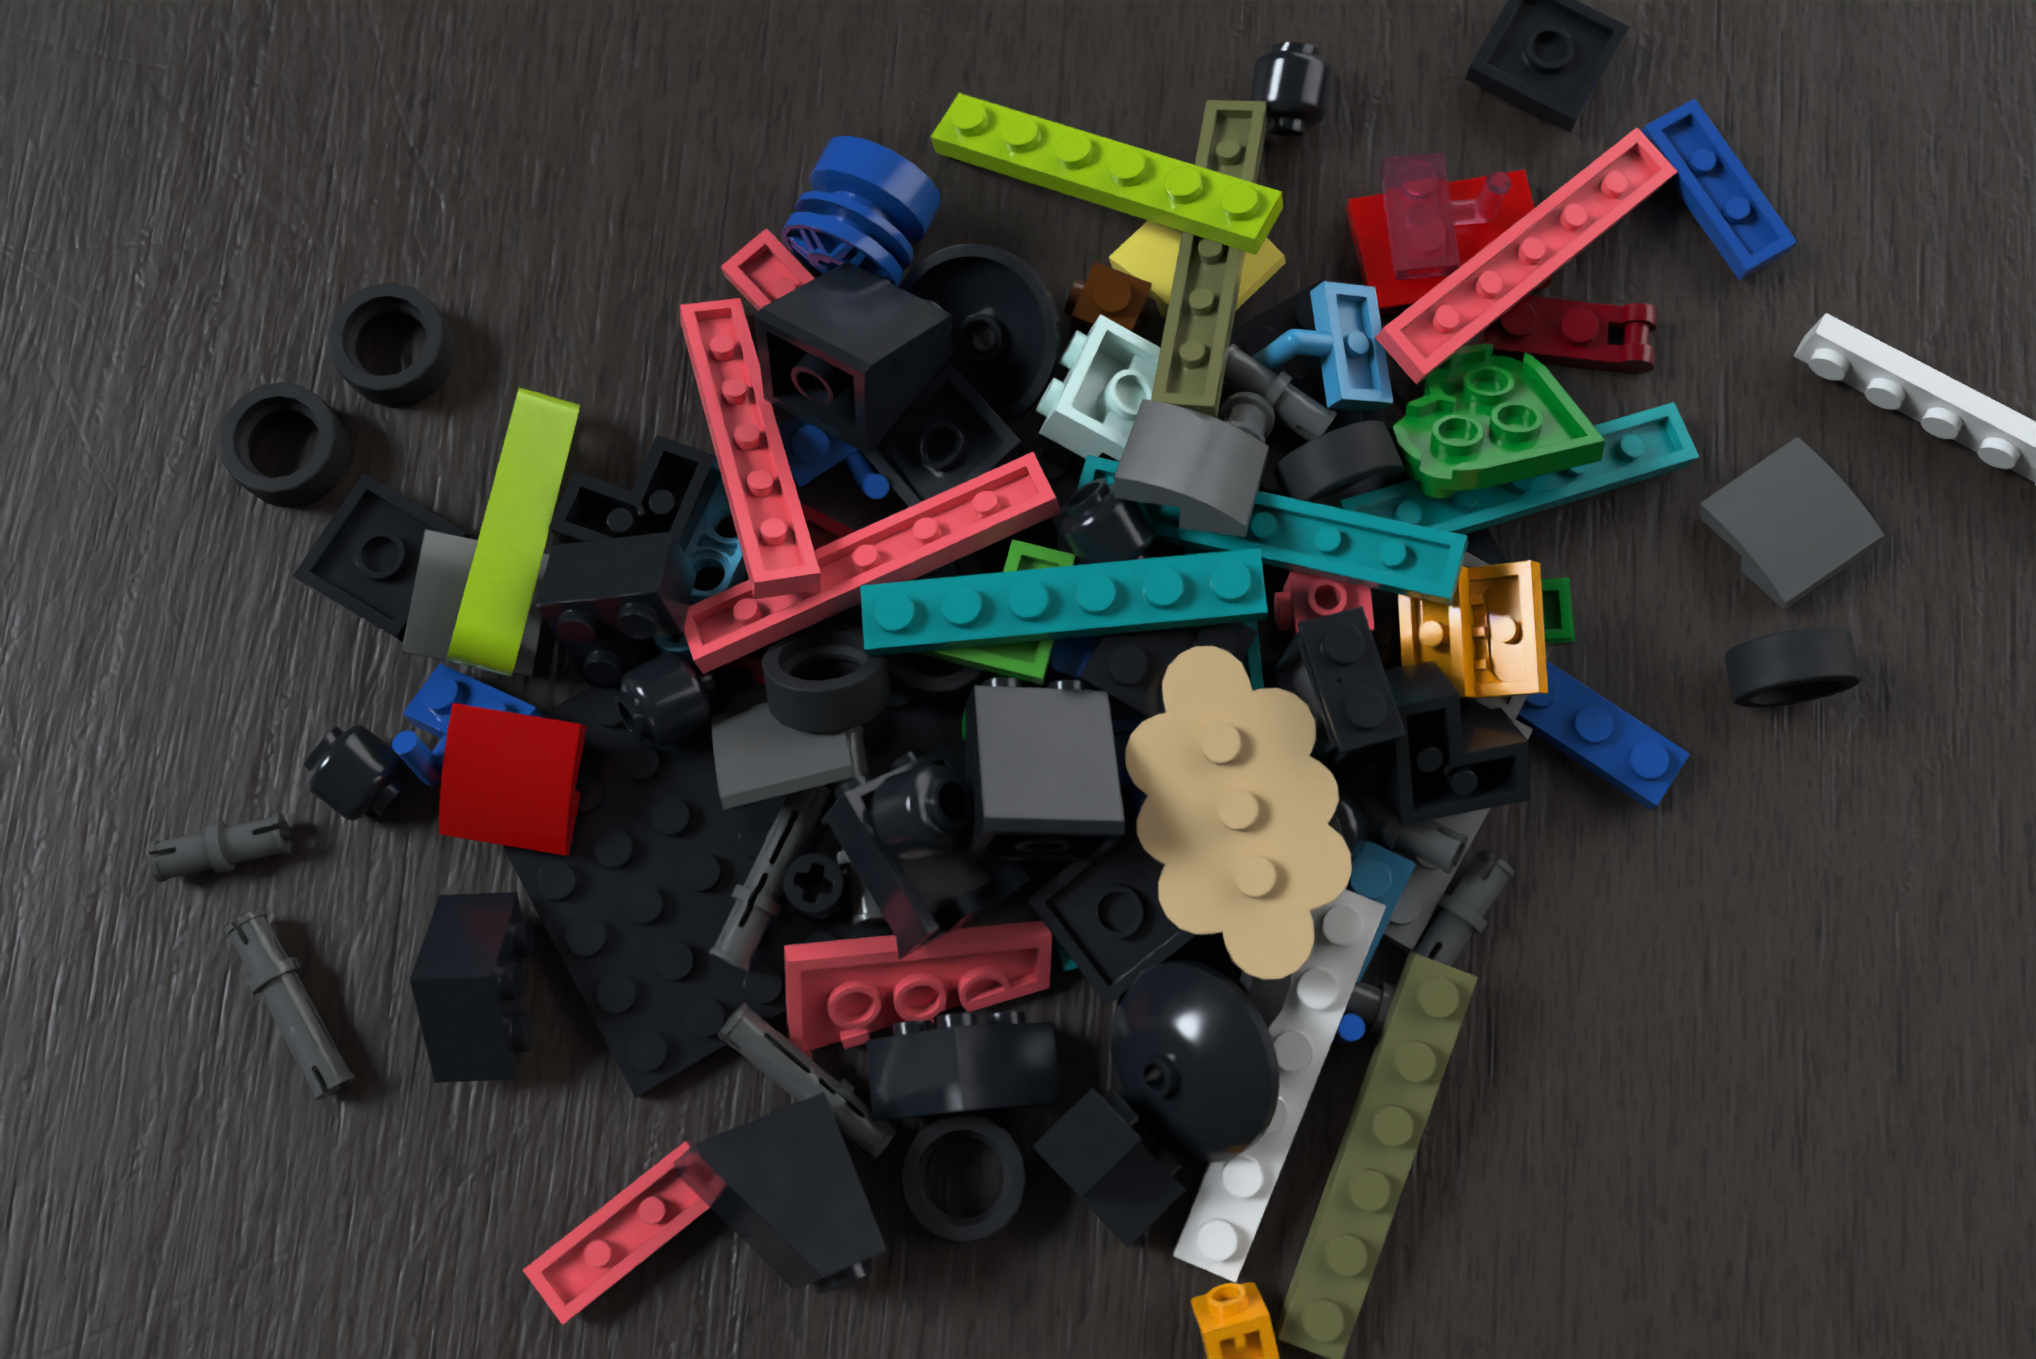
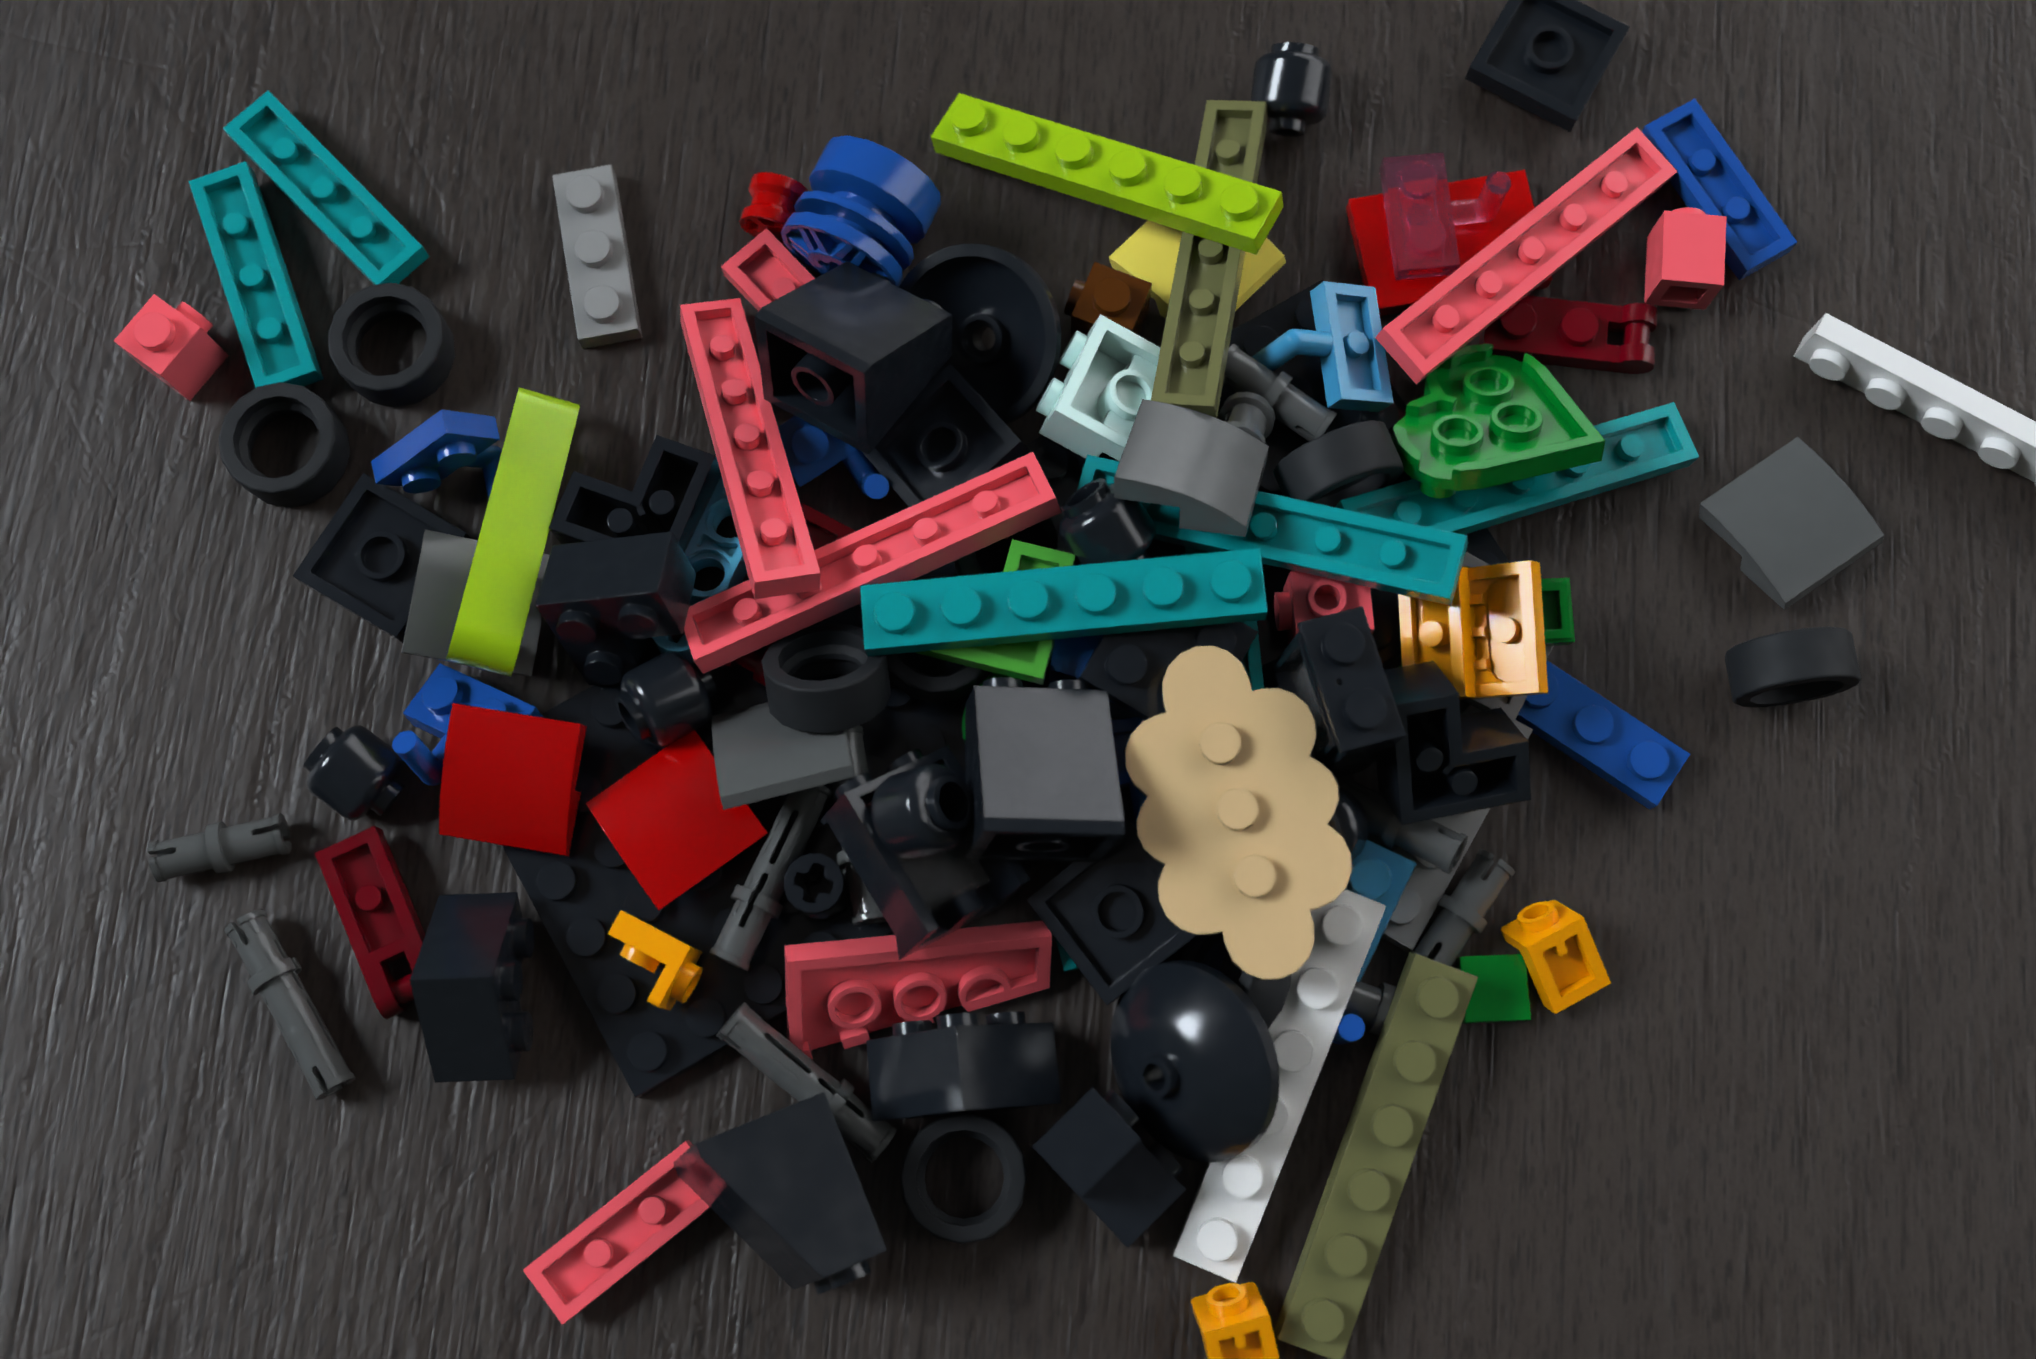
none -> coral brick [114,294,229,401]
none -> teal plate [189,161,323,388]
none -> teal plate [223,90,430,285]
none -> dark red plate [314,826,425,1020]
none -> blue plate [371,409,502,500]
none -> light grey plate [552,164,642,349]
none -> red slope [586,730,768,911]
none -> light orange bracket [608,910,703,1011]
none -> red wheel [739,172,809,244]
none -> green tile [1456,954,1531,1024]
none -> light orange bracket [1500,900,1611,1014]
none -> coral brick [1644,207,1727,310]

